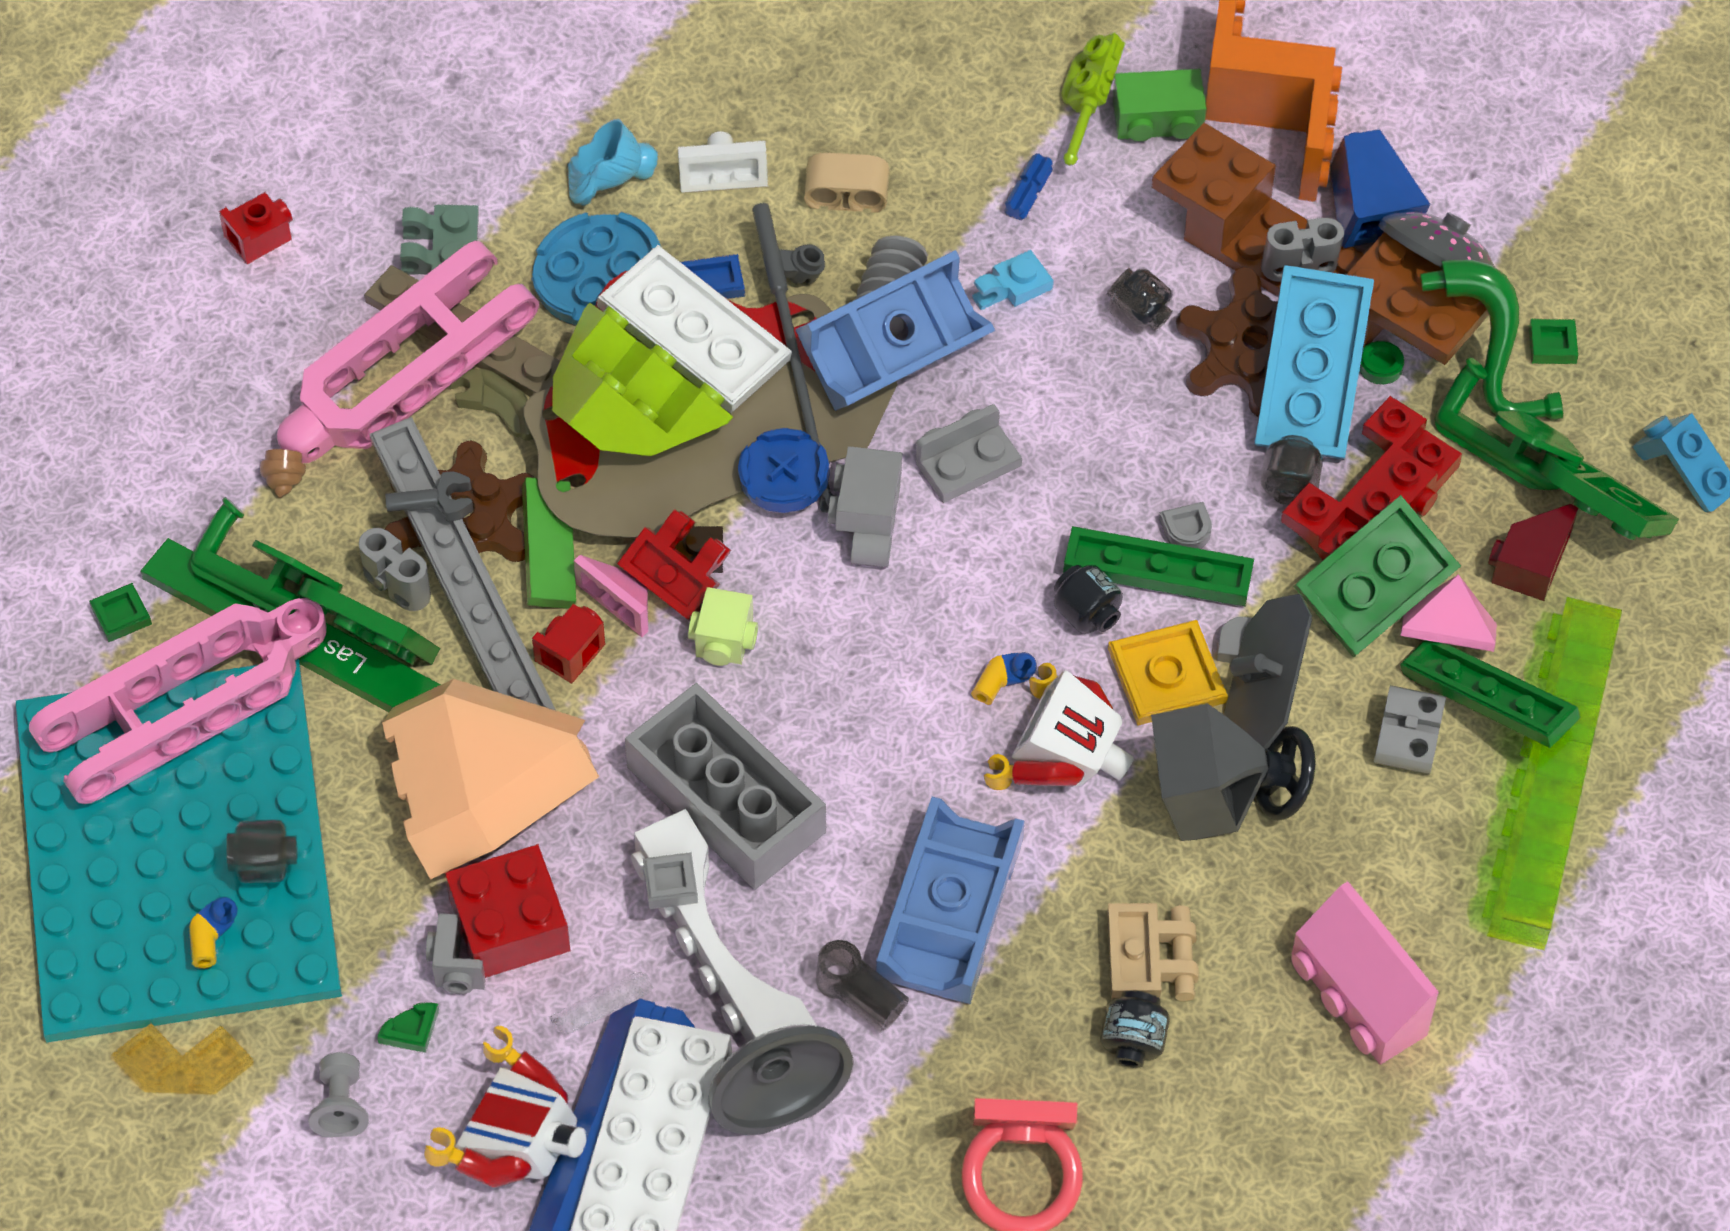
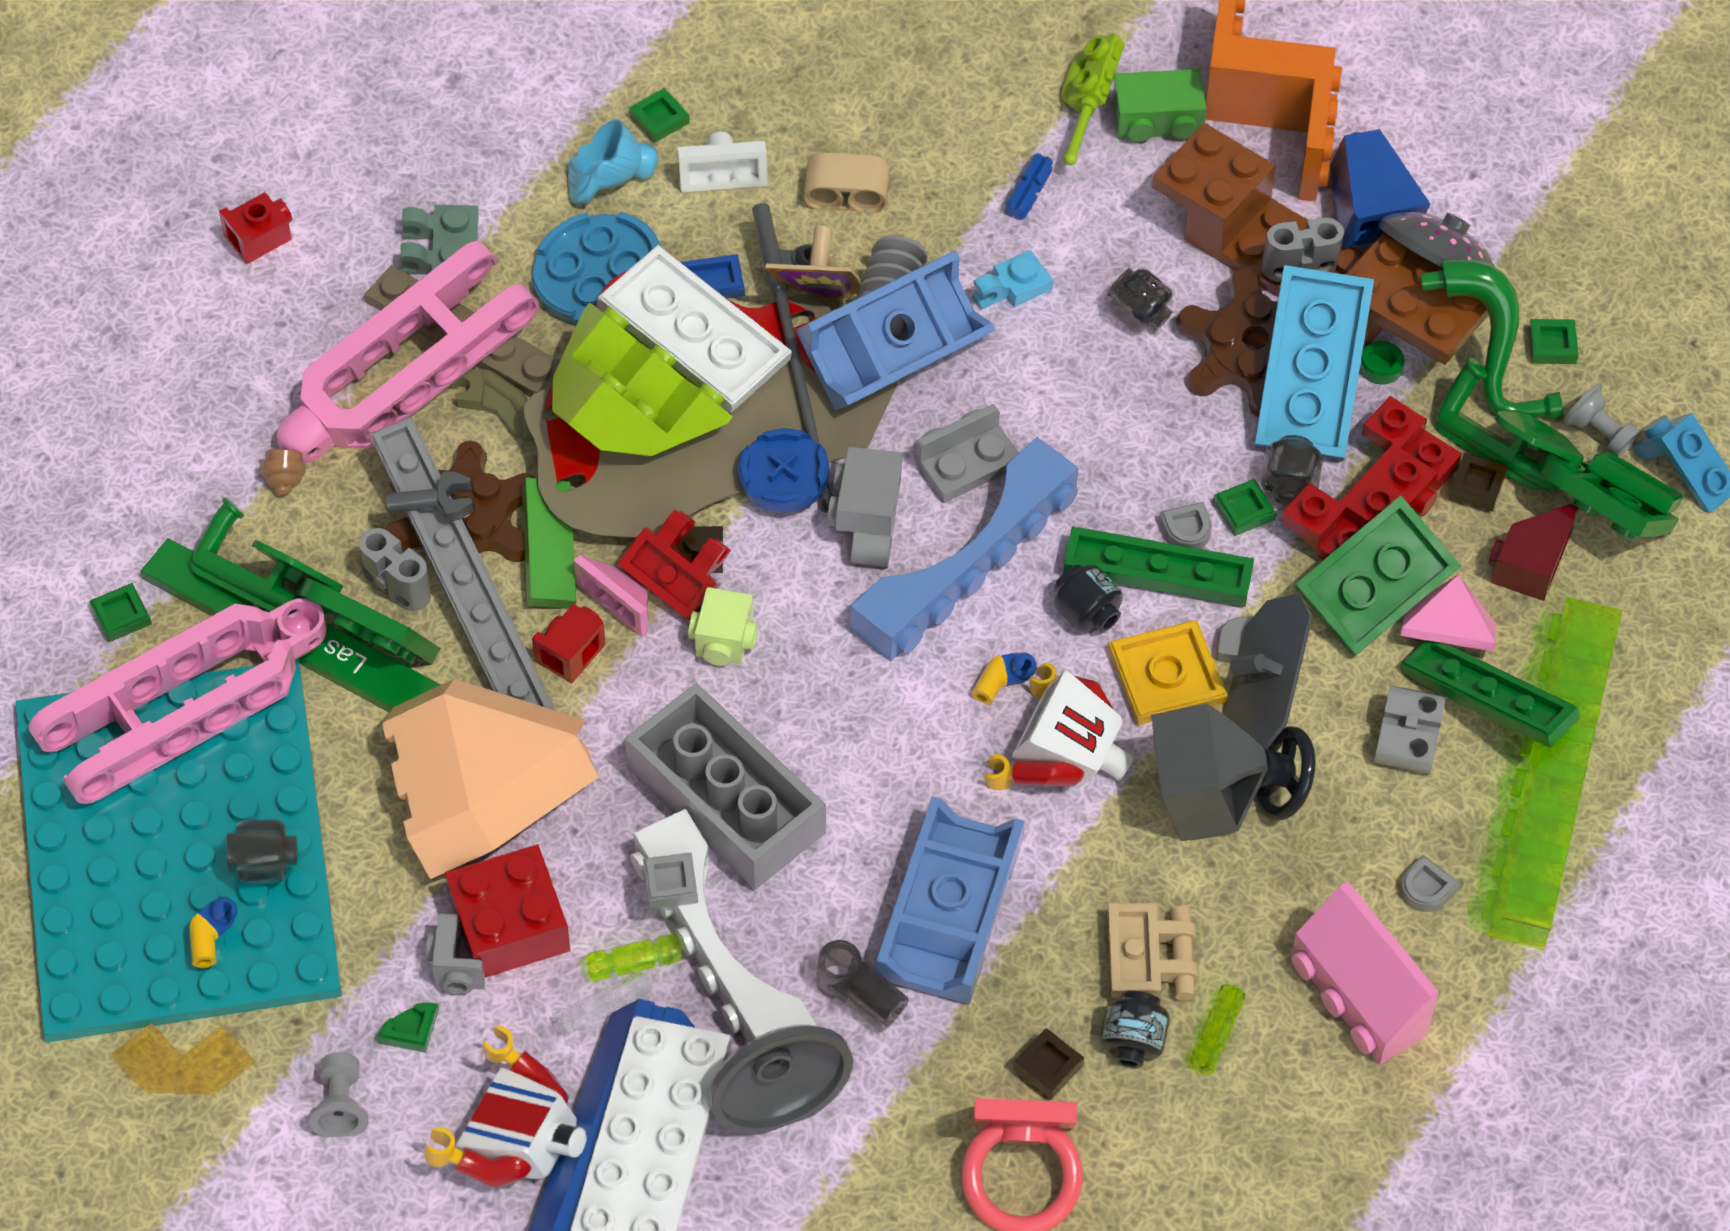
none -> clear neon green axle [585,933,682,981]
none -> green tile [629,87,690,143]
none -> shield [765,225,861,301]
none -> medium blue arch [850,437,1078,661]
none -> dark brown plate [1013,1028,1084,1099]
none -> clear neon green axle [1189,984,1245,1075]
none -> green tile [1213,479,1276,536]
none -> light grey tile [1401,855,1461,912]
none -> dark brown plate [1449,453,1508,512]
none -> light grey piece [1563,383,1641,457]
none -> green tile [1587,451,1684,515]

